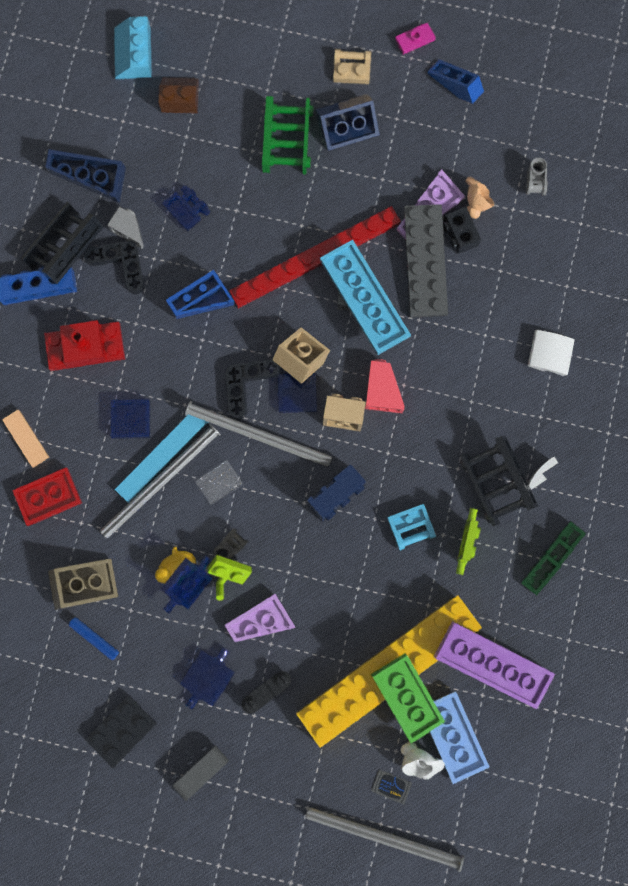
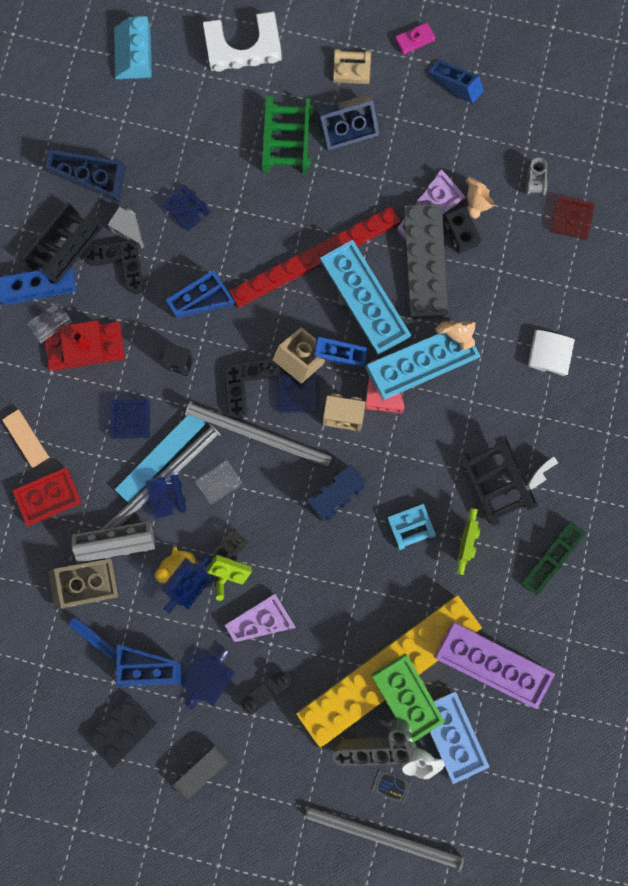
reddish brown slope [159,77,199,113] -> none
none -> clear plate [27,303,72,343]
none -> light grey brick [72,521,155,563]
none -> blue wedge [116,644,181,687]
none -> clear blue plate [145,473,187,519]
none -> black brick [160,343,194,376]
none -> white arch [203,12,282,71]
none -> blue slope [314,337,367,367]
none -> dark grey beam [332,719,413,766]
none -> medium azure plate [365,333,480,401]
none -> light nougat hair [435,320,476,350]
none -> clear red tile [551,196,595,240]

